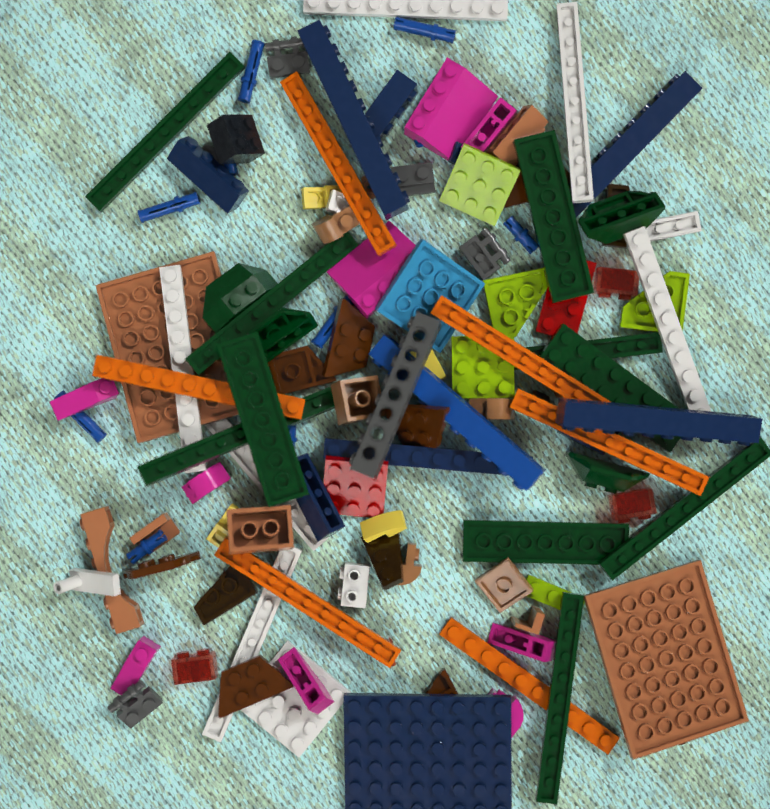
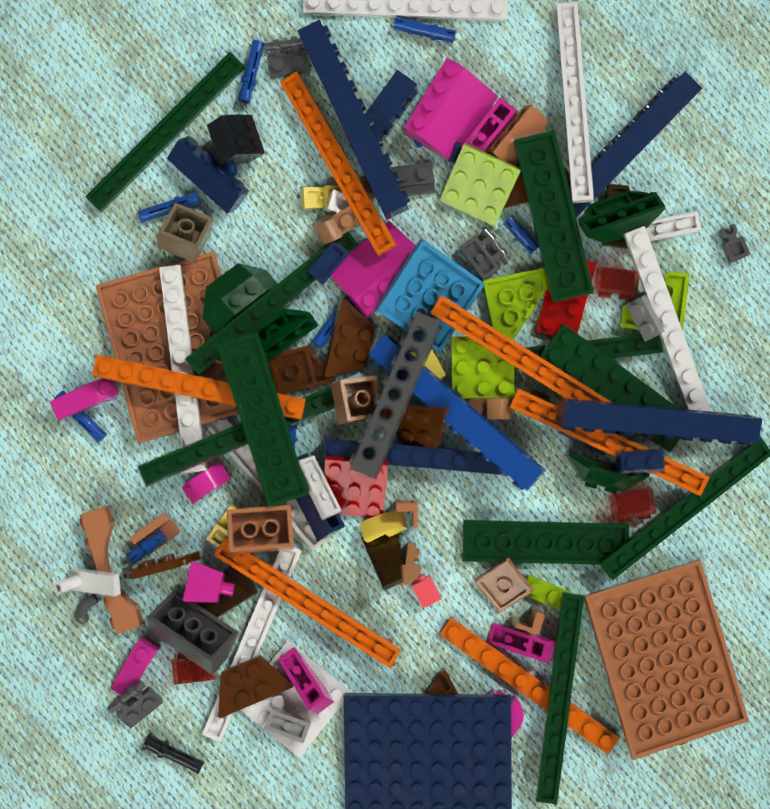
white brick [337,562,370,608] -> none
none -> dark grey arm [74,594,99,624]
none -> black pin [141,732,204,774]
none -> dark grey slope [147,590,239,675]
none -> dark tan brick [157,202,214,263]
none -> dark pink torso [183,561,235,602]
none -> light grey plate [264,707,311,743]
none -> white tile [299,455,342,520]
none -> dark blue tile [307,241,350,285]
none -> nougat panel [396,500,418,528]
none -> coral brick [411,574,441,608]
none -> dark blue brick [616,449,665,473]
none -> light grey plate [626,295,665,342]
none -> dark grey plate [719,224,751,263]

